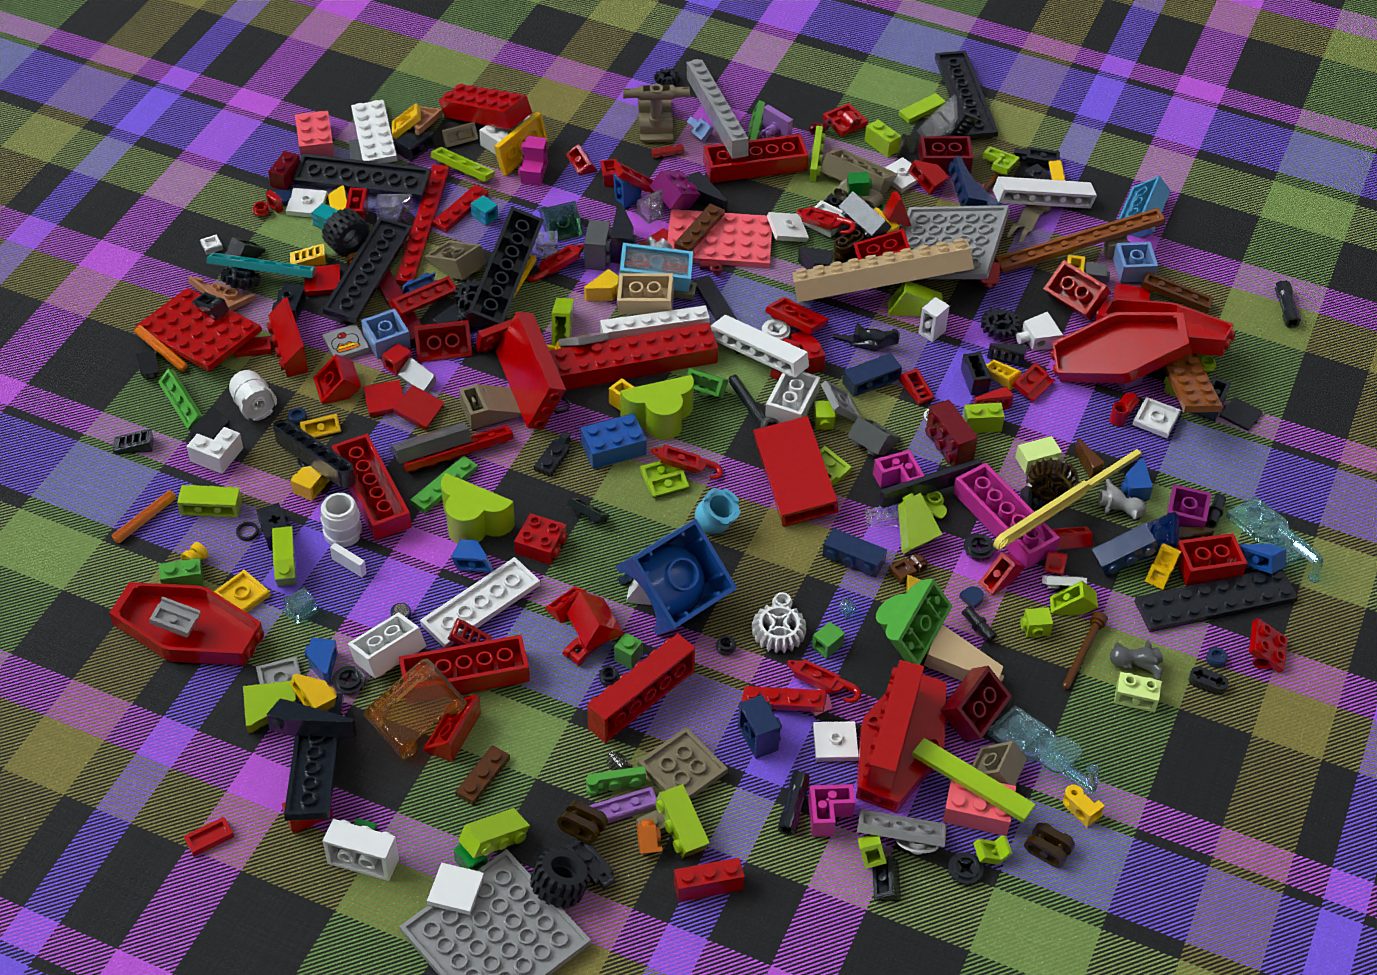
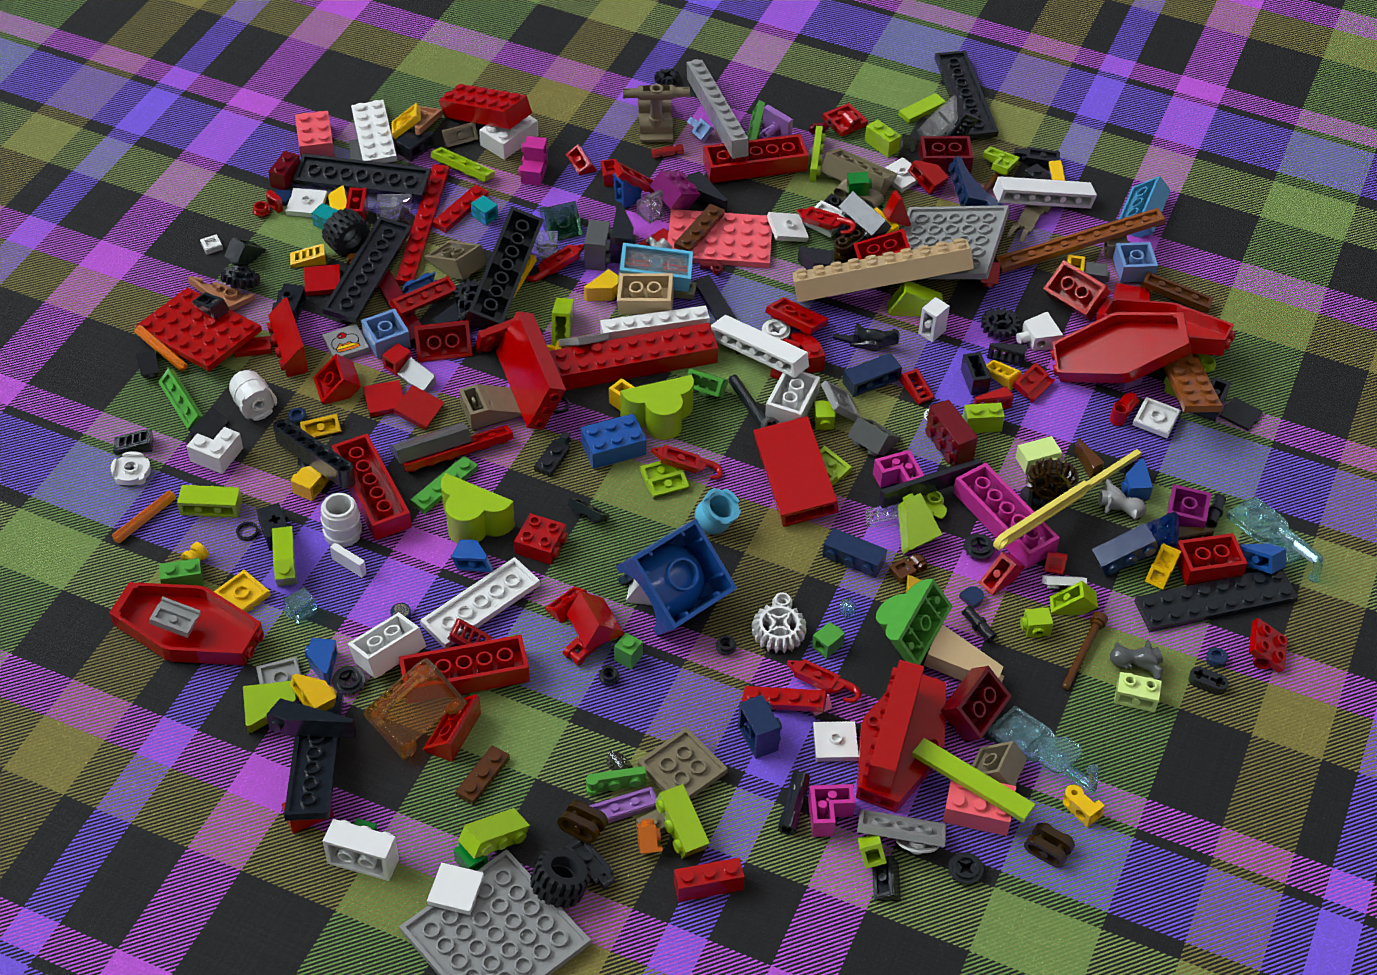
red tile [184,817,234,857] -> none
teal tile [207,253,316,278] -> none
yellow plate [494,112,548,176] -> none
red brick [587,633,695,743] -> none
lime bracket [973,835,1012,865] -> none
red slope [1052,526,1093,550] -> none
black axle [1275,280,1301,328] -> none
none -> white plate [111,452,151,486]

